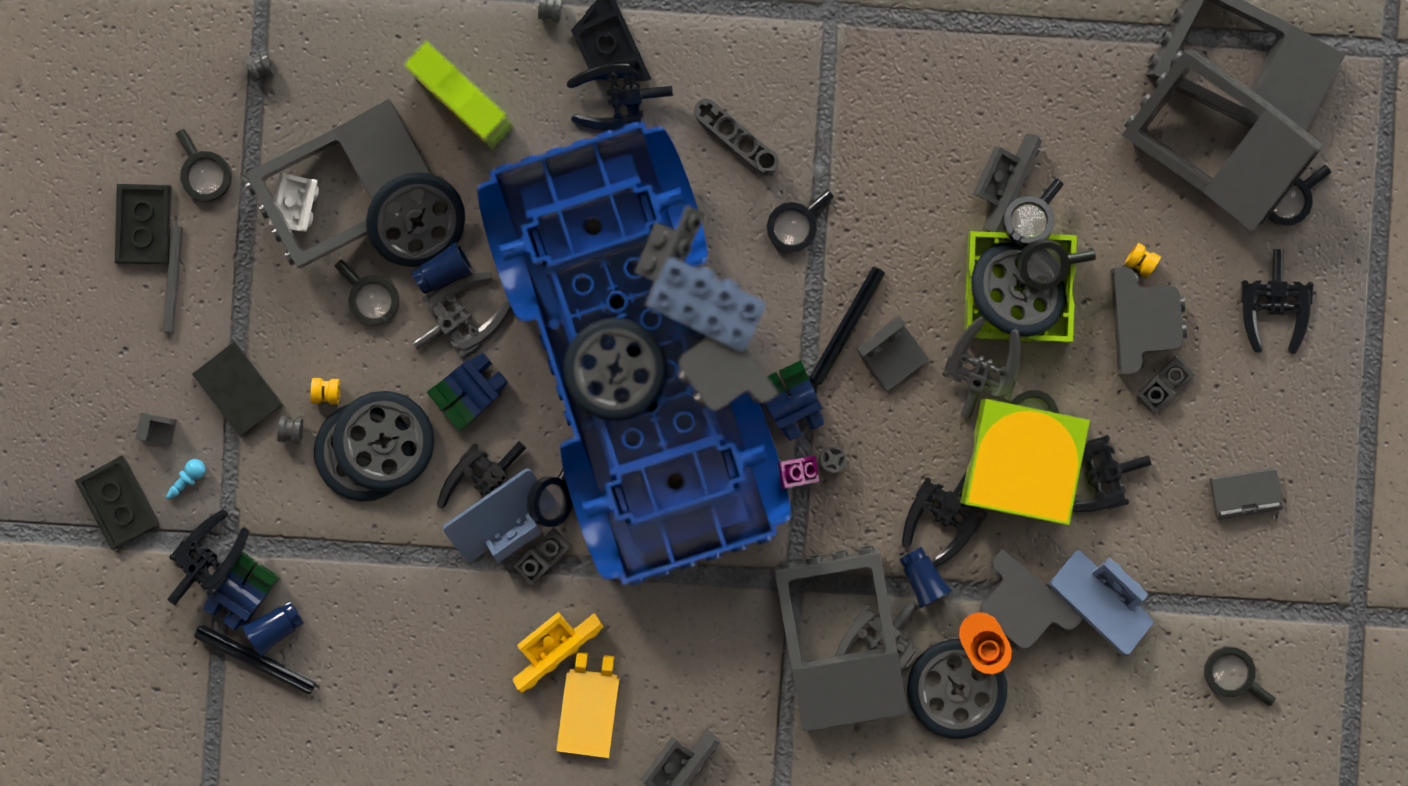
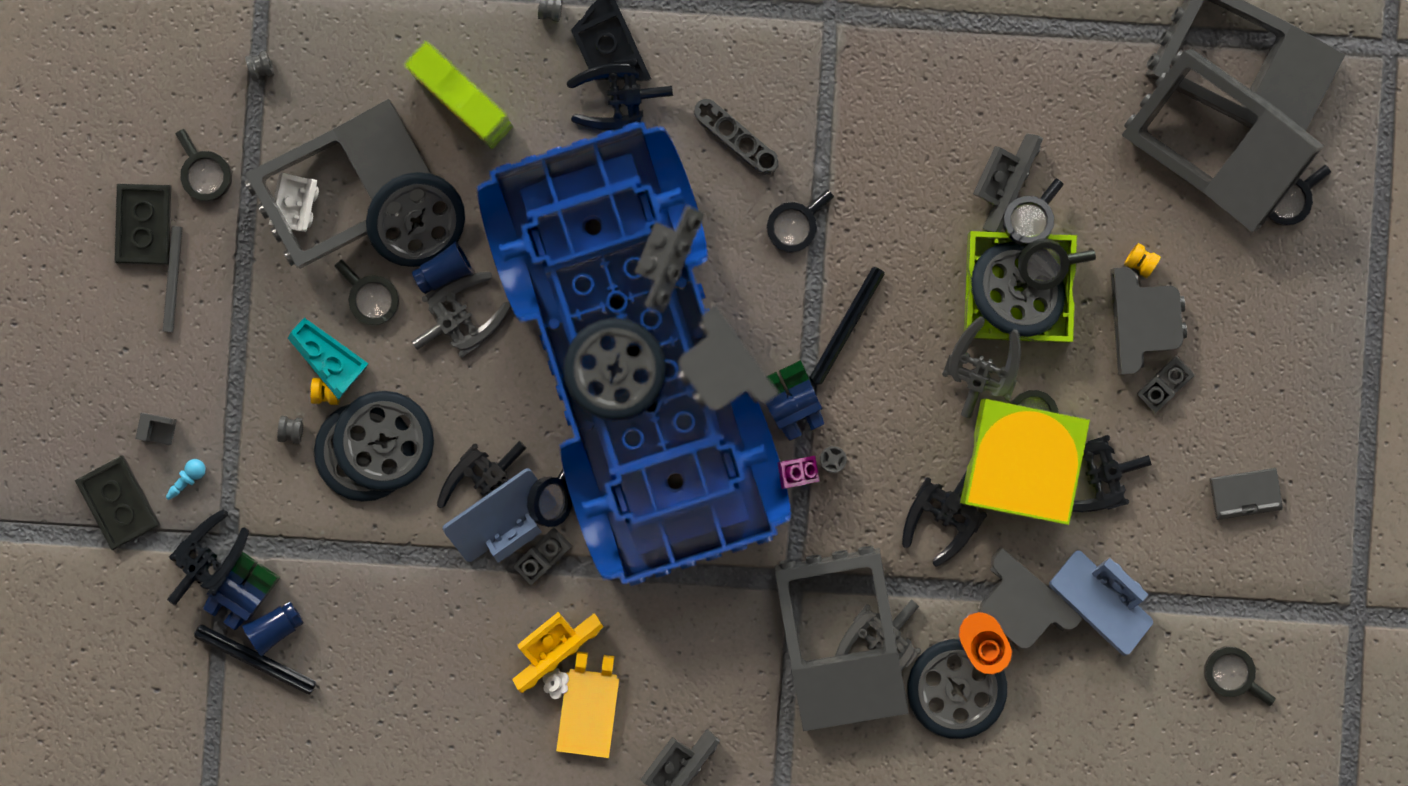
pearl dark grey tile [192,342,284,437] -> none
dark blue hips [426,353,508,431] -> none
sand blue bracket [647,257,766,351] -> none
dark grey bracket [855,316,929,390] -> none
dark blue plant [899,547,952,608] -> none
black bar [1241,249,1314,354] -> none
none -> teal wing [288,317,369,400]
none -> white plant [543,668,569,699]

